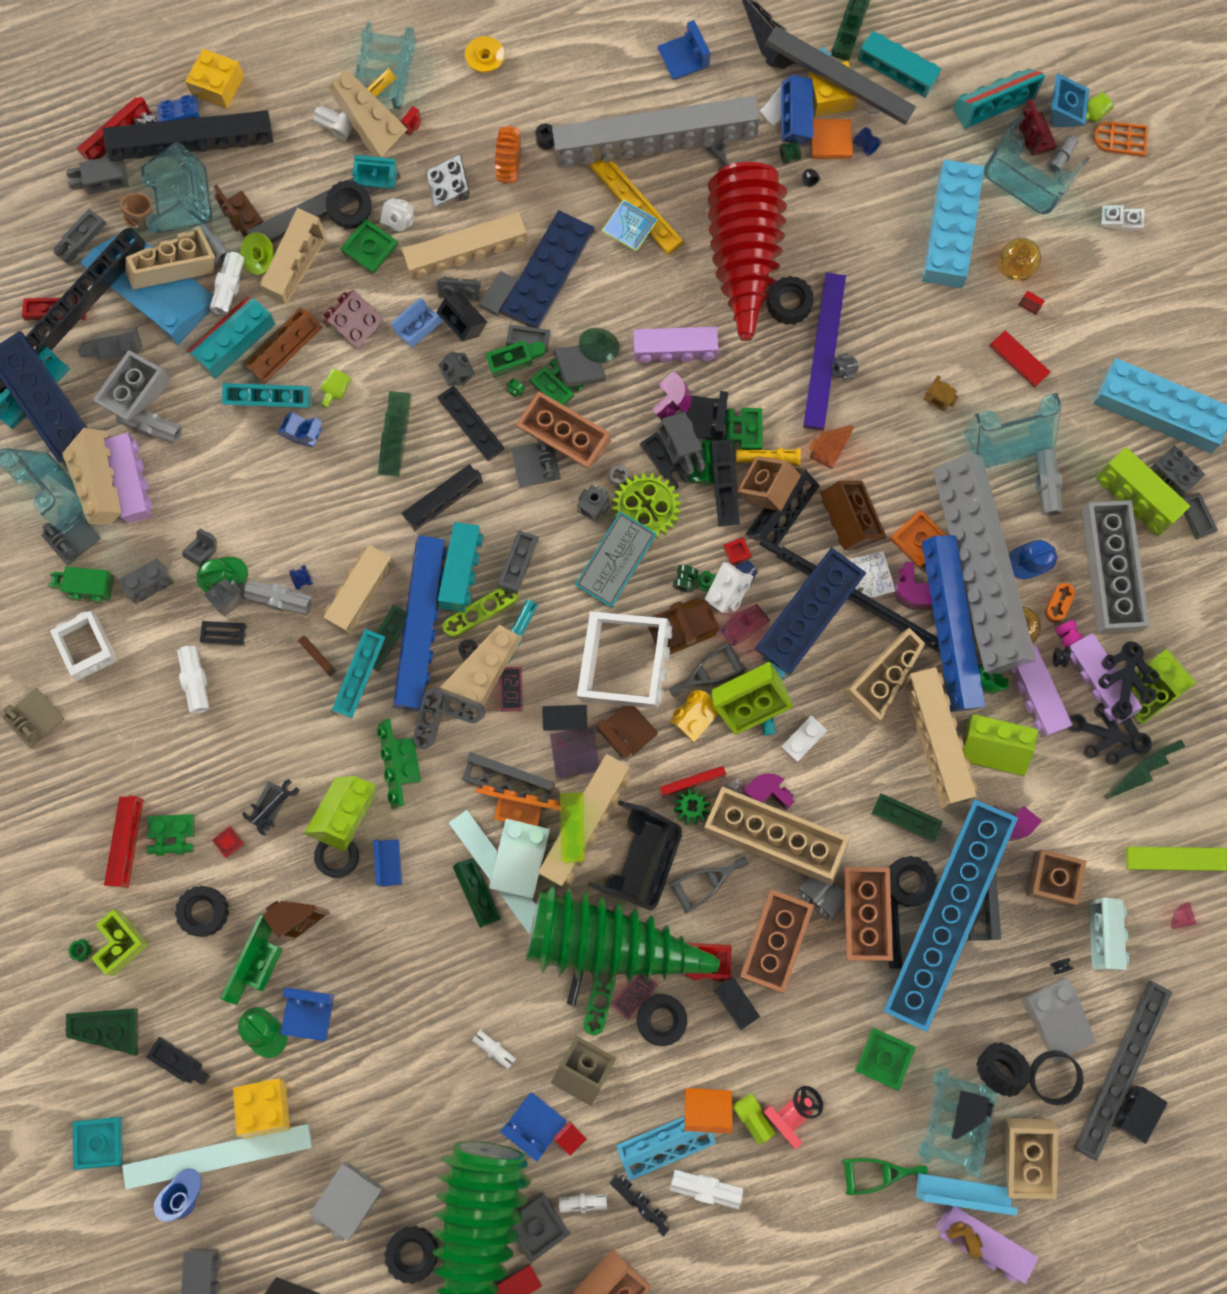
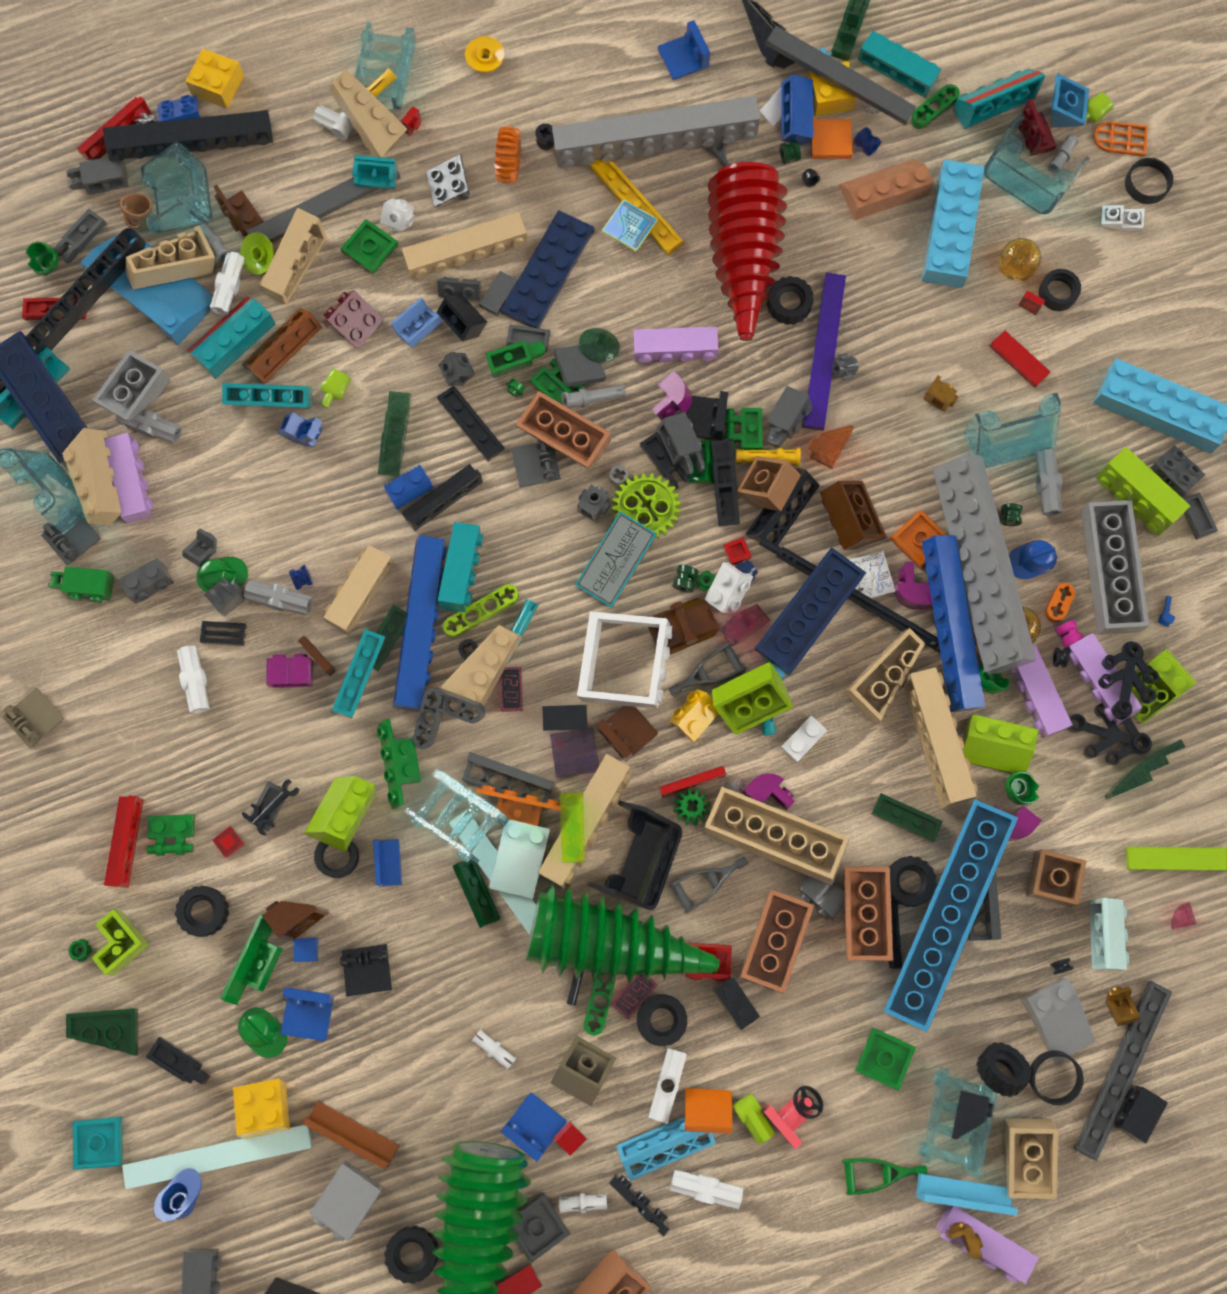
white window [50,611,118,680] -> none
dark grey hinge [77,326,143,360] -> none
black tyre [326,180,371,229] -> none
dark grey tile [497,530,539,594] -> none
none -> green hair [26,241,59,276]
none -> magenta brick [266,654,313,688]
none -> blue tile [294,938,318,962]
none -> dark orange fence [302,1101,400,1169]
none -> black hinge [340,944,392,997]
none -> blue brick [384,465,433,510]
none -> clear light blue fence [405,768,510,864]
none -> light grey pin [561,384,626,409]
none -> white piece [648,1048,687,1124]
none -> dark grey hinge [767,386,812,448]
none -> nougat slope [839,159,934,220]
none -> green beam [910,84,960,129]
none -> dark green wheel [1000,503,1023,526]
none -> green hair [1005,771,1039,805]
none -> black tyre [1039,269,1081,311]
none -> pearl gold bracket [1106,986,1140,1027]
none -> black tyre [1125,158,1174,204]
none -> blue hand [1158,596,1175,627]

